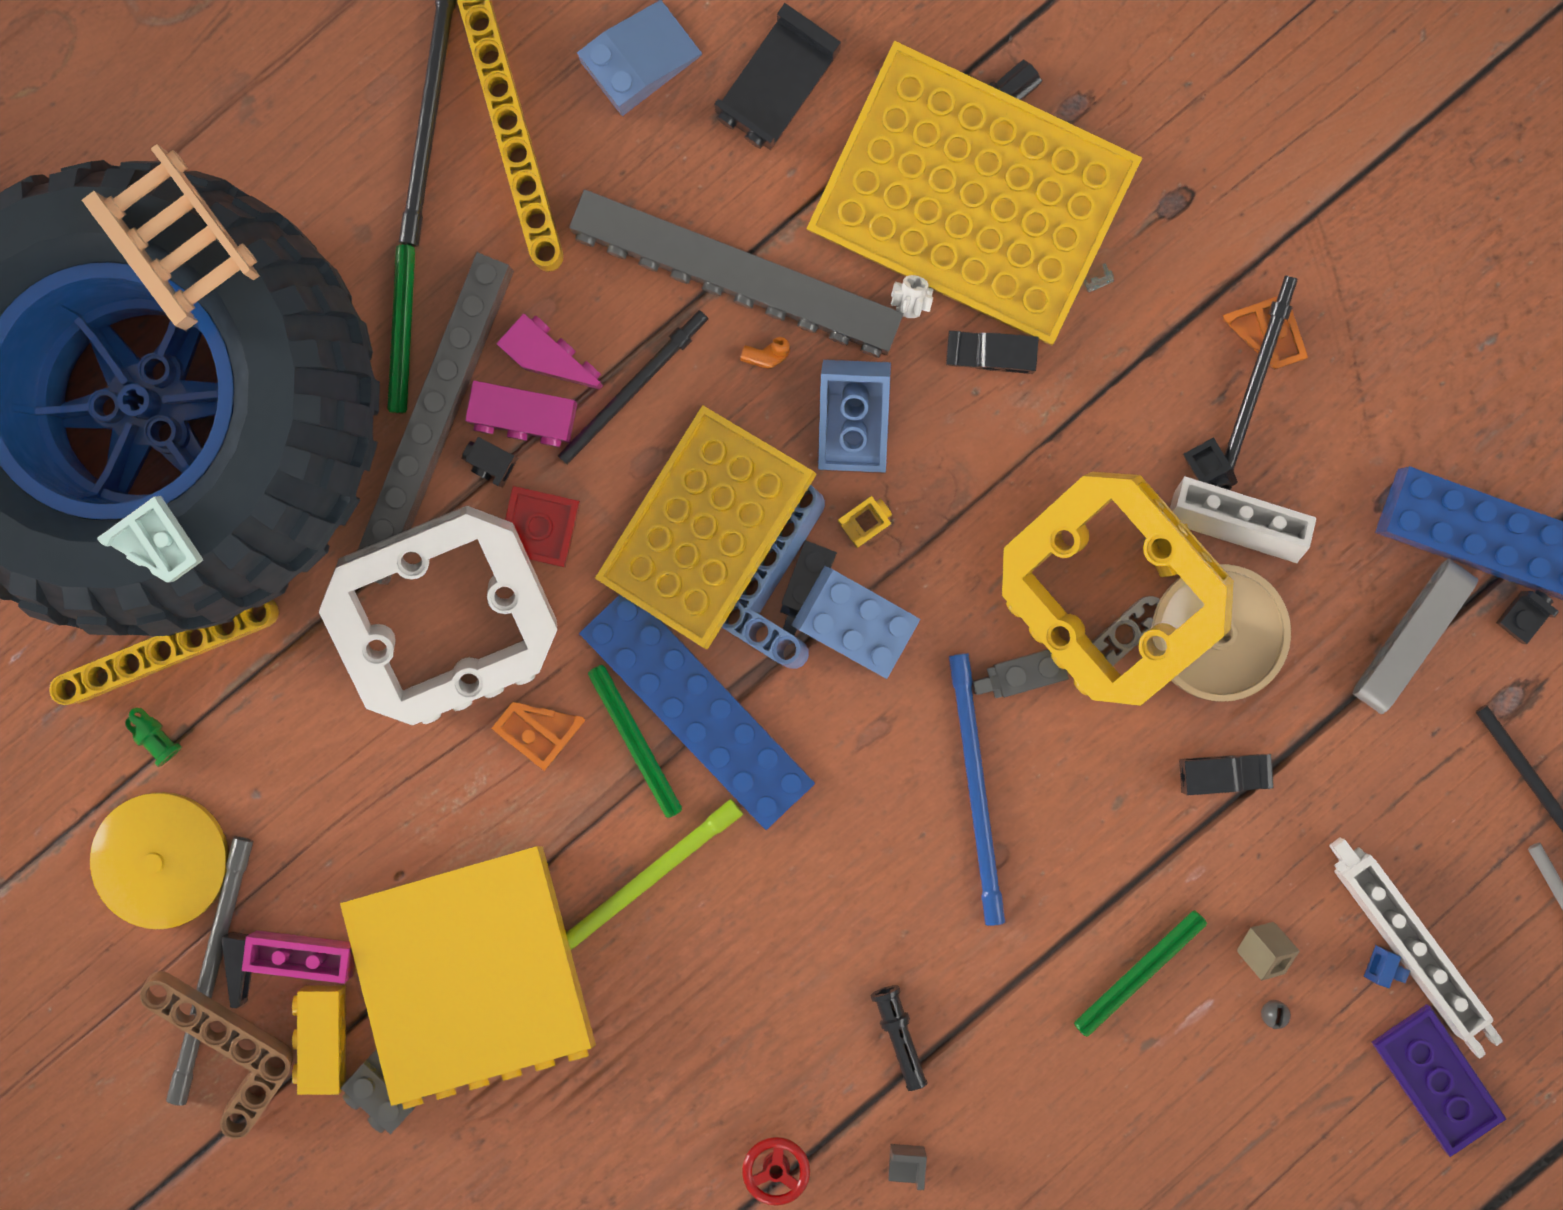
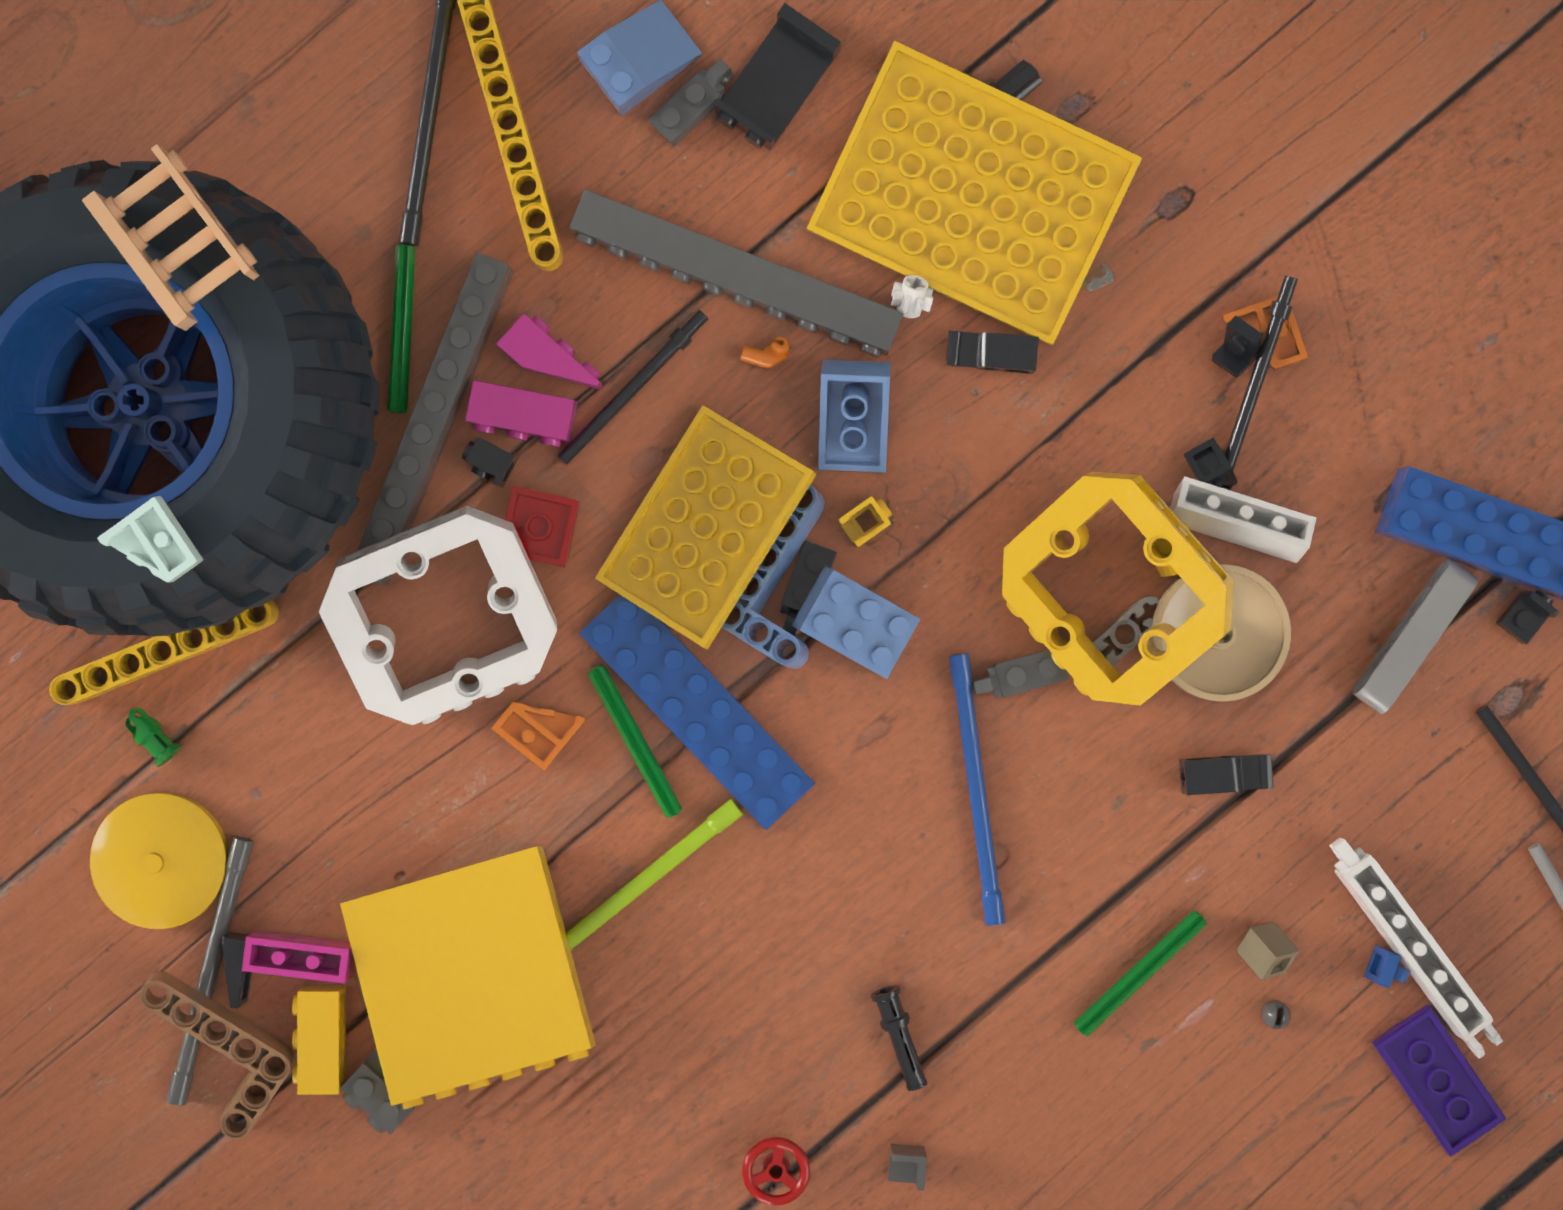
none -> dark grey hinge [648,60,734,147]
none -> black bracket [1212,316,1263,378]

